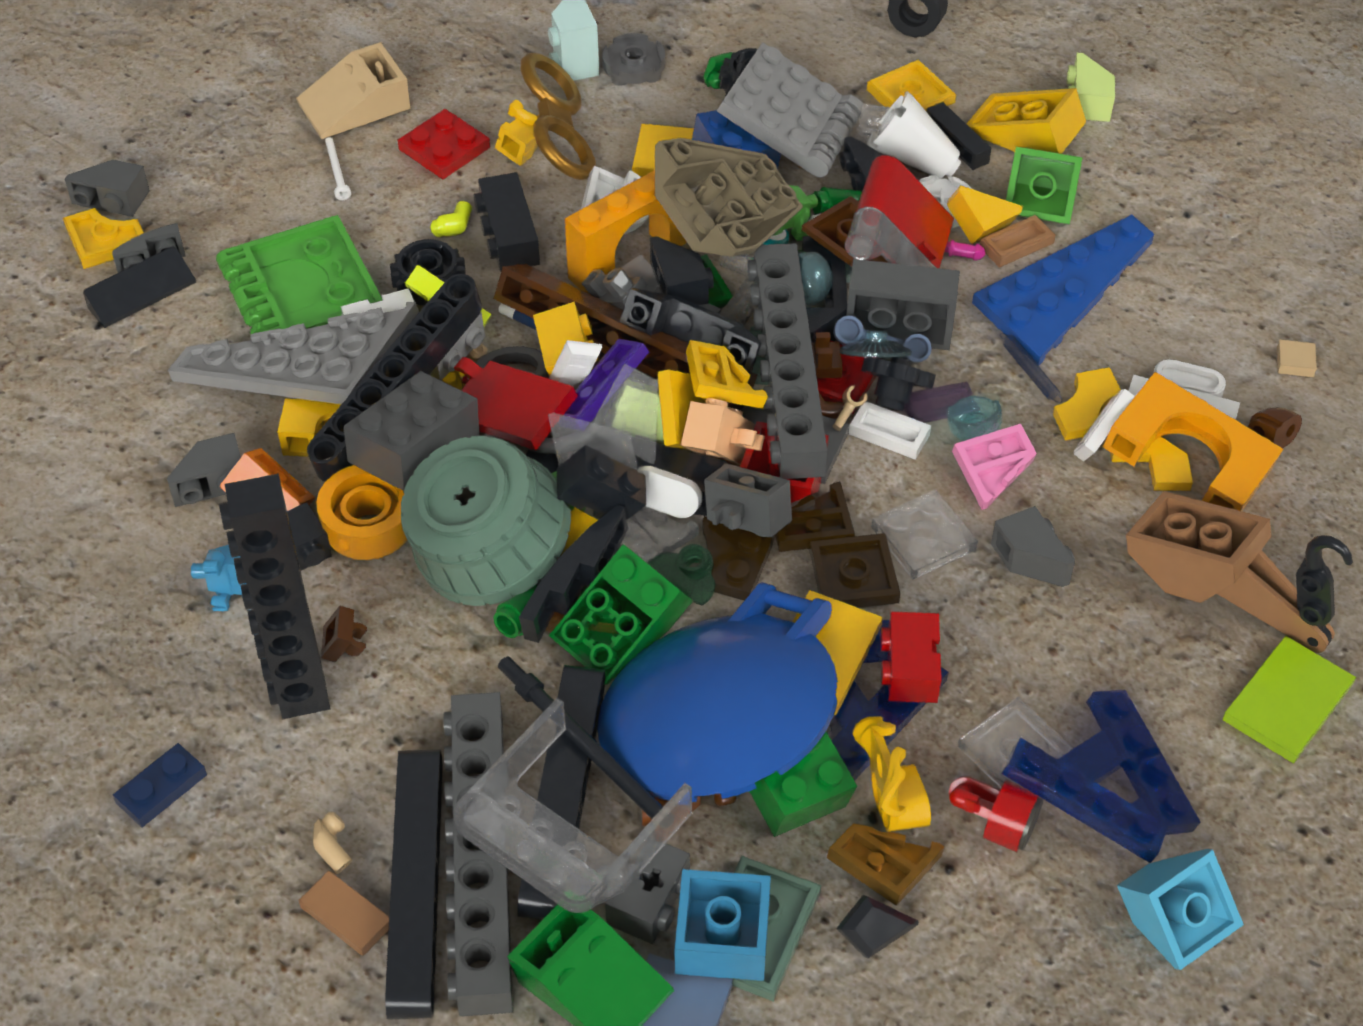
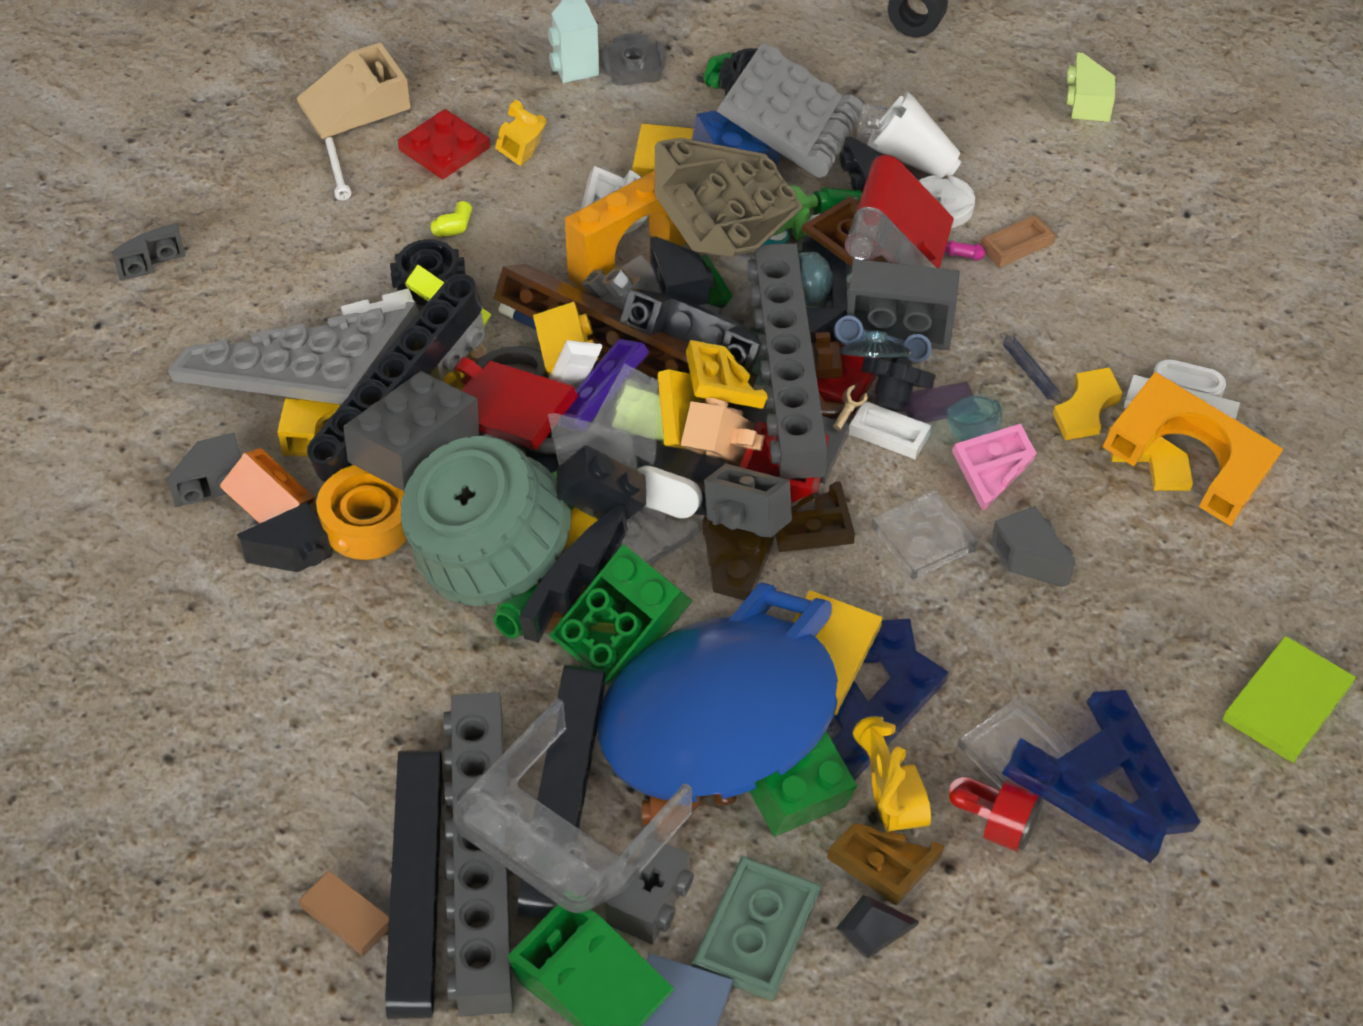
yellow tile [63,208,144,269] -> none
dark grey slope [65,160,150,217] -> none
black slope [83,246,196,328] -> none
dark blue plate [113,743,207,828] -> none
dark azure piece [191,545,247,611] -> none
bright green hinge [216,215,382,334] -> none
black brick [219,473,331,720] -> none
tan arm [313,812,353,874] -> none
reddish brown tile [321,606,367,662] -> none
black brick [474,172,540,272] -> none
black bar [498,656,670,826] -> none
pearl gold bar [520,53,596,180] -> none
clear green plate [648,544,716,606] -> none
dark azure brick [674,869,771,981] -> none
dark brown plate [809,533,901,608] -> none
yellow tile [867,60,956,111] -> none
red brick [880,611,942,703] -> none
black piece [926,102,991,170] -> none
yellow slope [947,185,1023,245] -> none
yellow slope [967,88,1086,154] -> none
blue wing [972,215,1154,366] -> none
bright green slope [1006,147,1083,225] -> none
white tile [1074,389,1135,462] -> none
medium azure slope [1117,849,1244,970] -> none
medium nougat slope [1126,491,1353,653] -> none
reddish brown piece [1248,407,1302,448] -> none
tan tile [1277,339,1317,377] -> none

